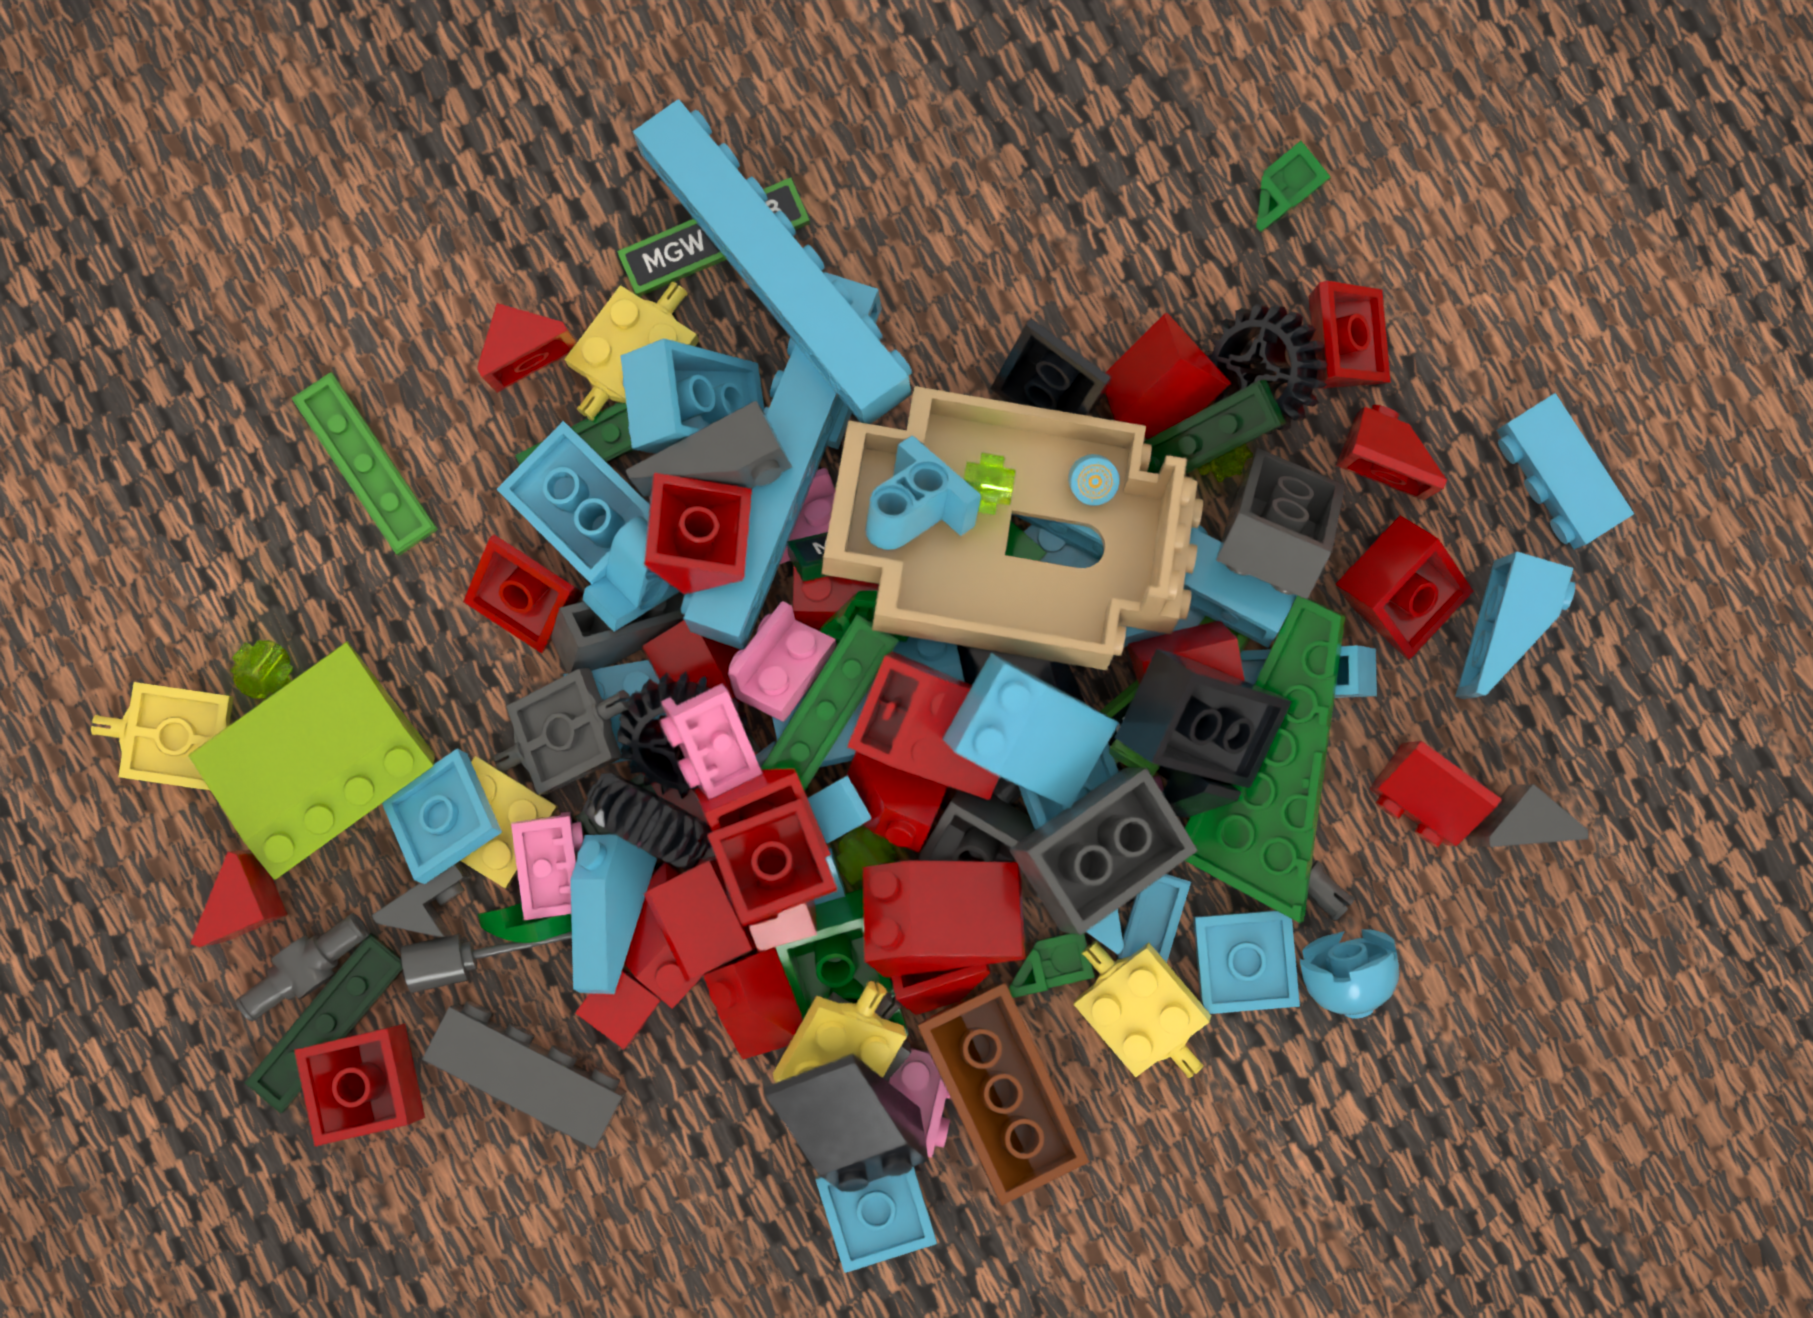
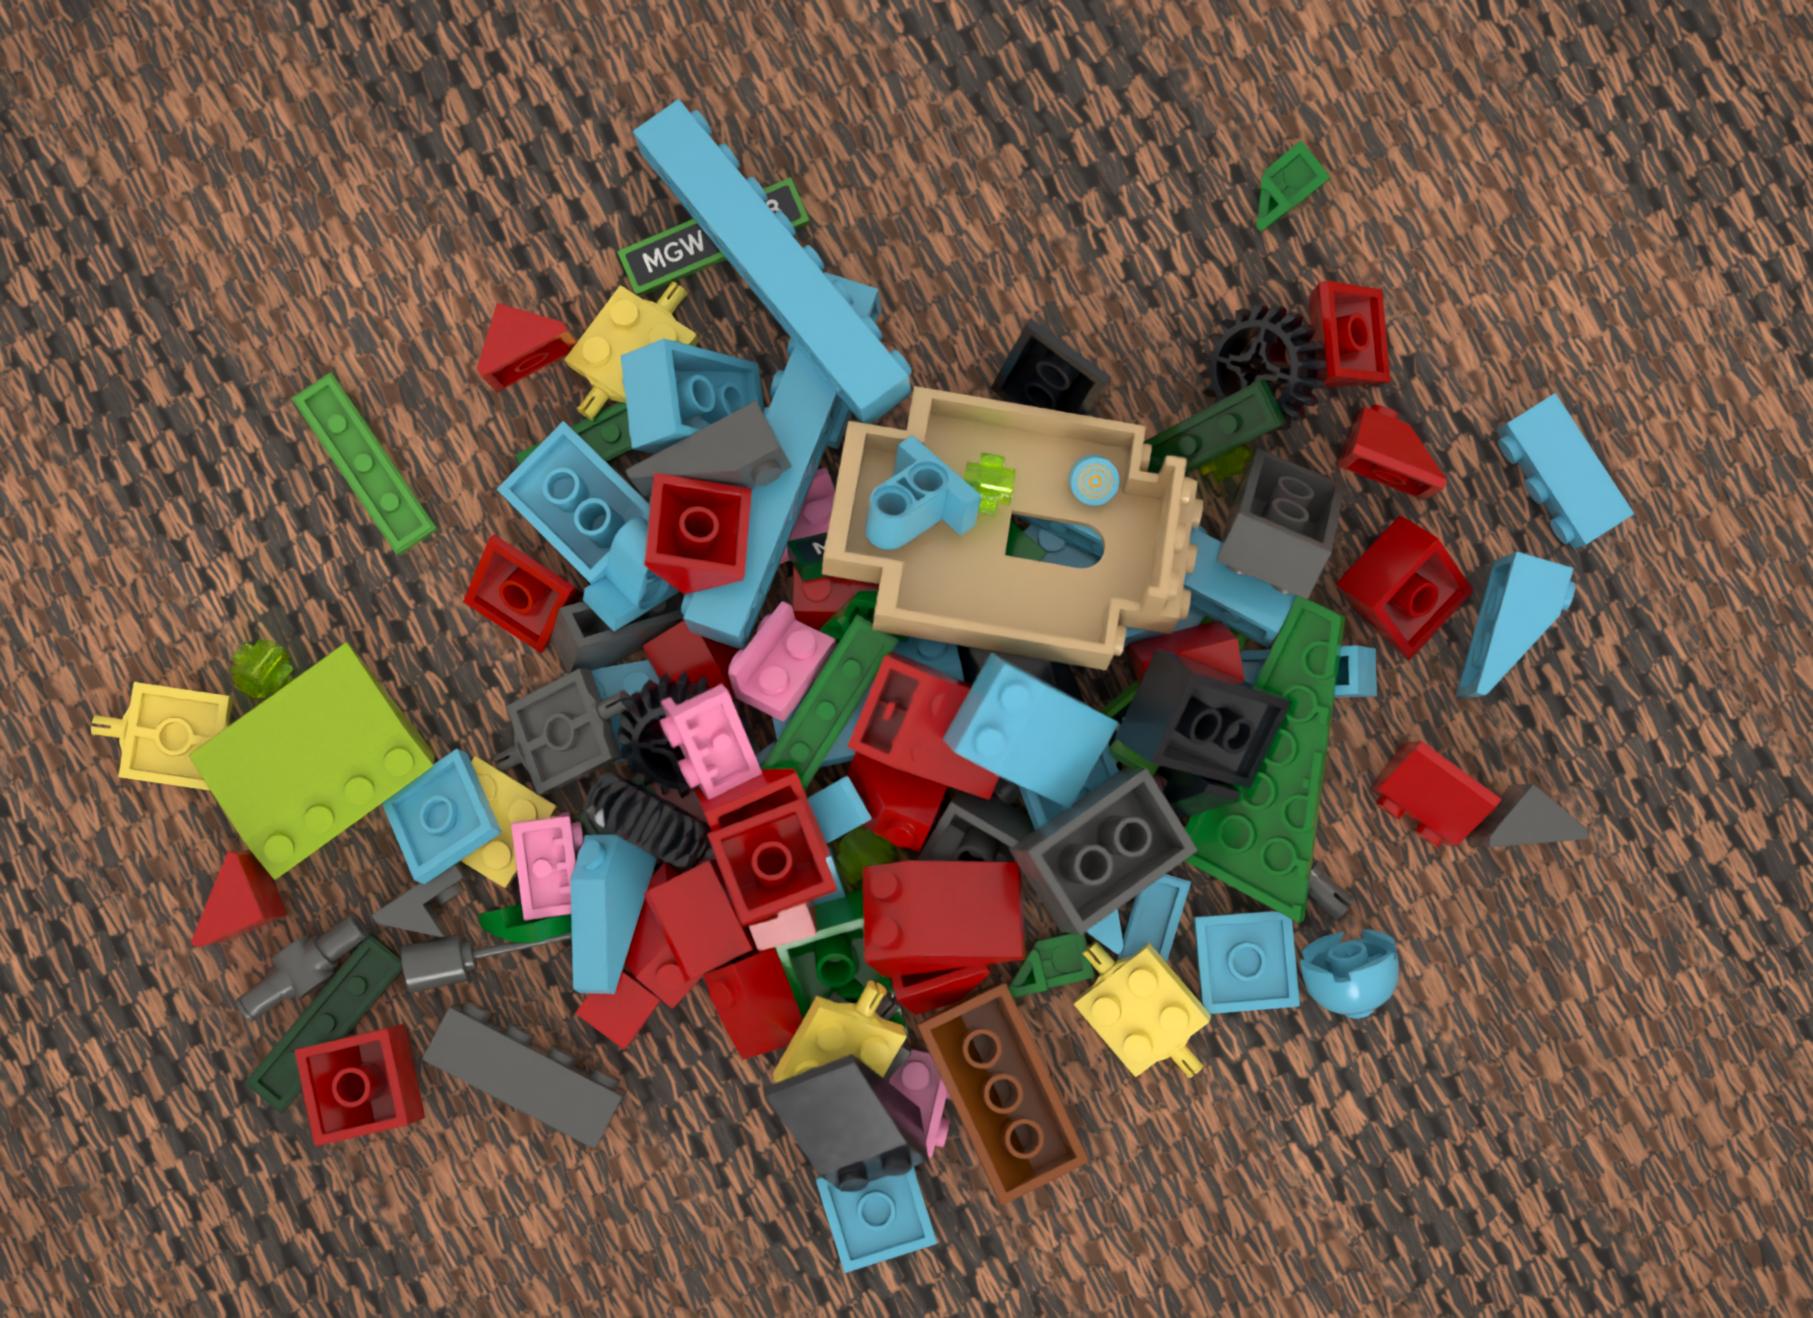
red slope [1105,313,1231,439] -> none

